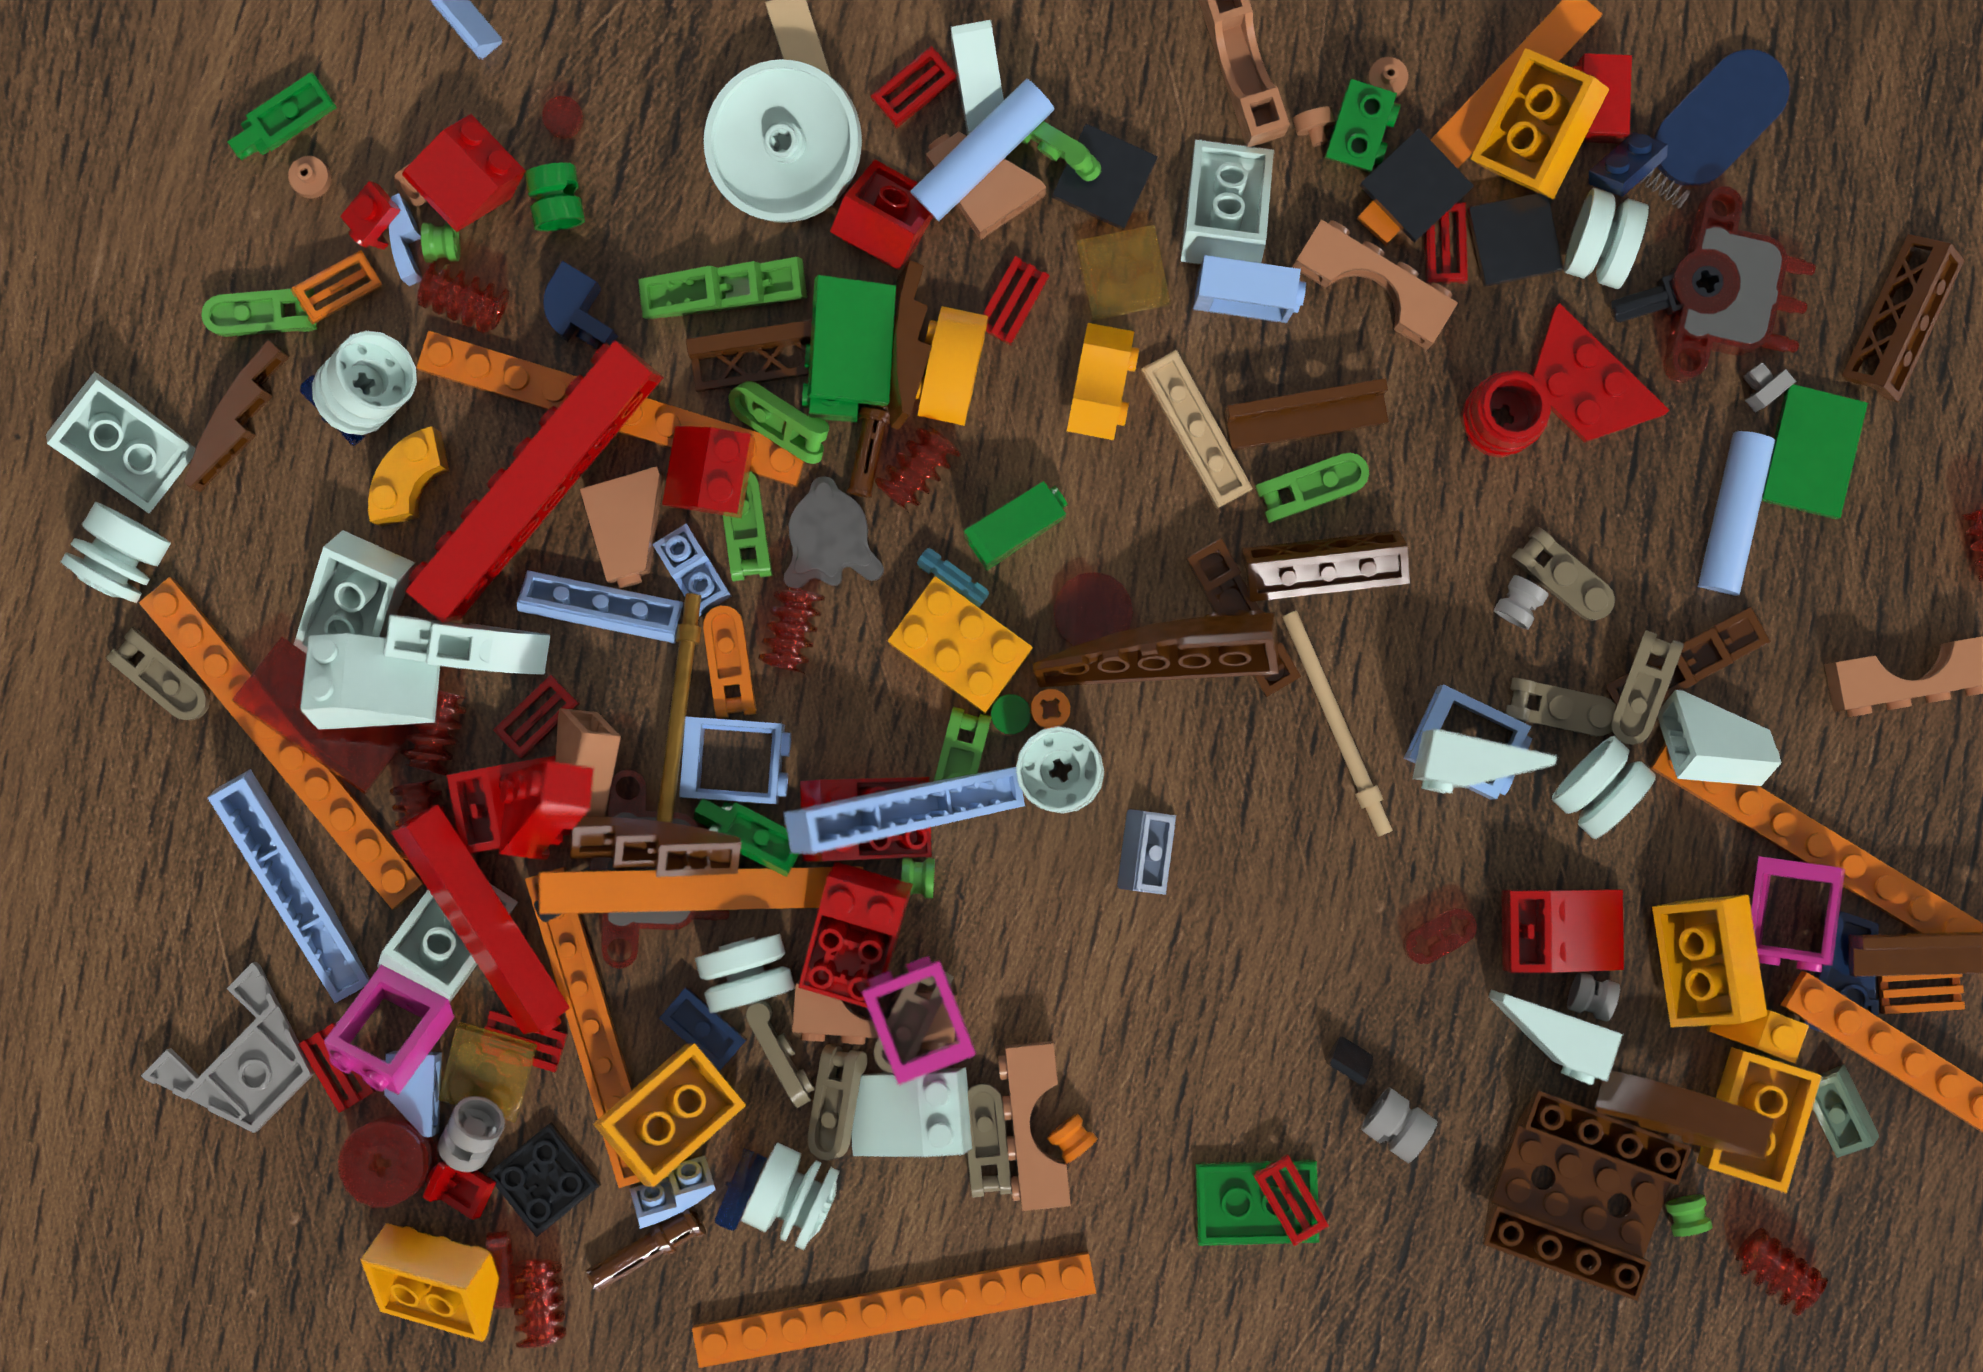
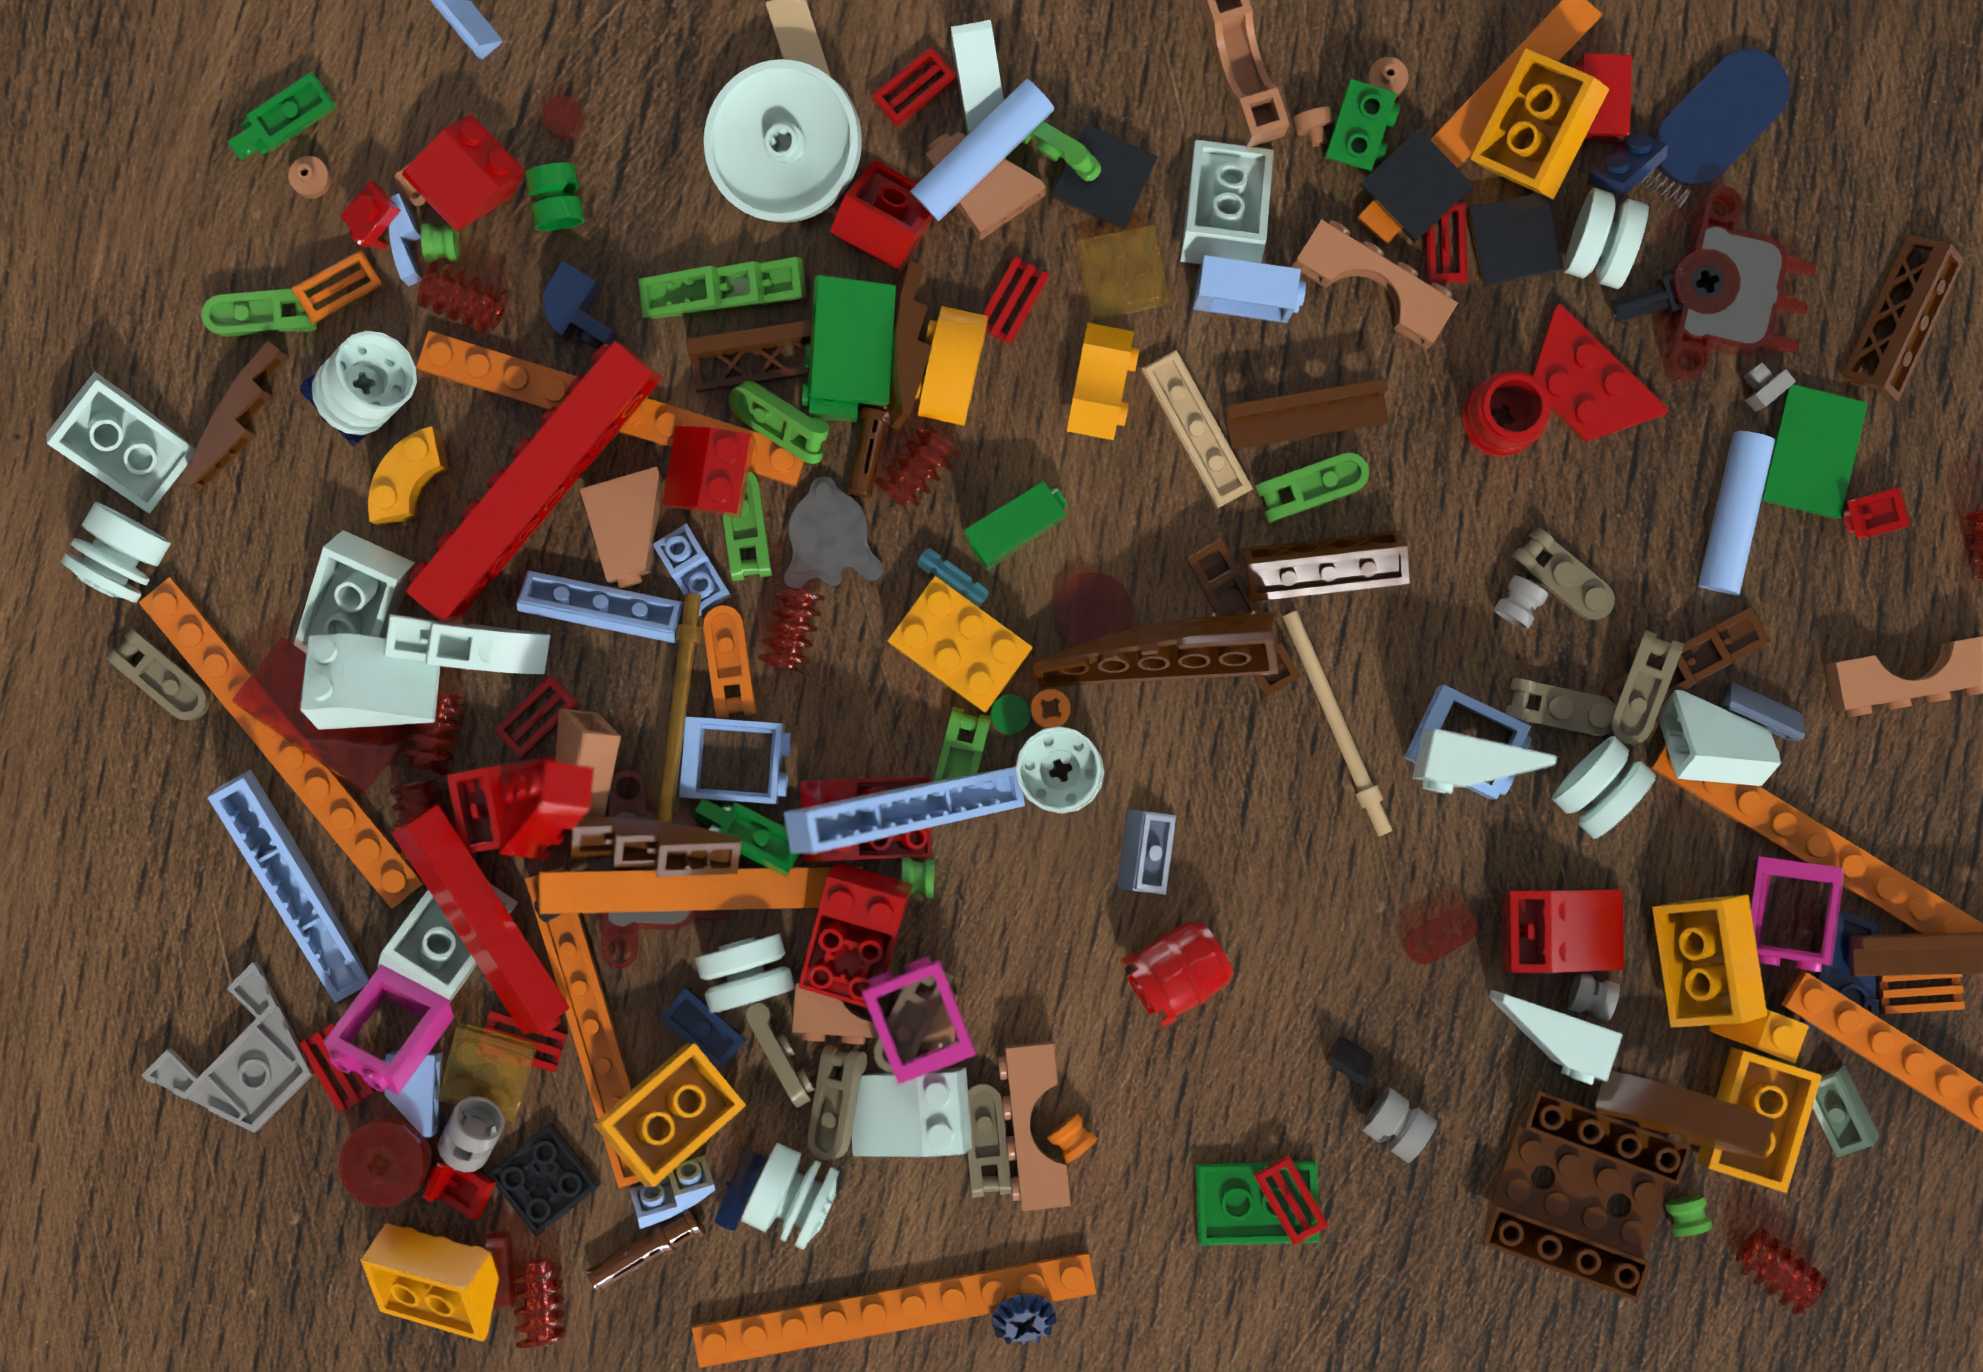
none -> dark blue gear [991,1294,1057,1347]
none -> red piece [1120,920,1234,1029]
none -> sand blue slope [1719,682,1805,742]
none -> red bracket [1844,487,1911,539]

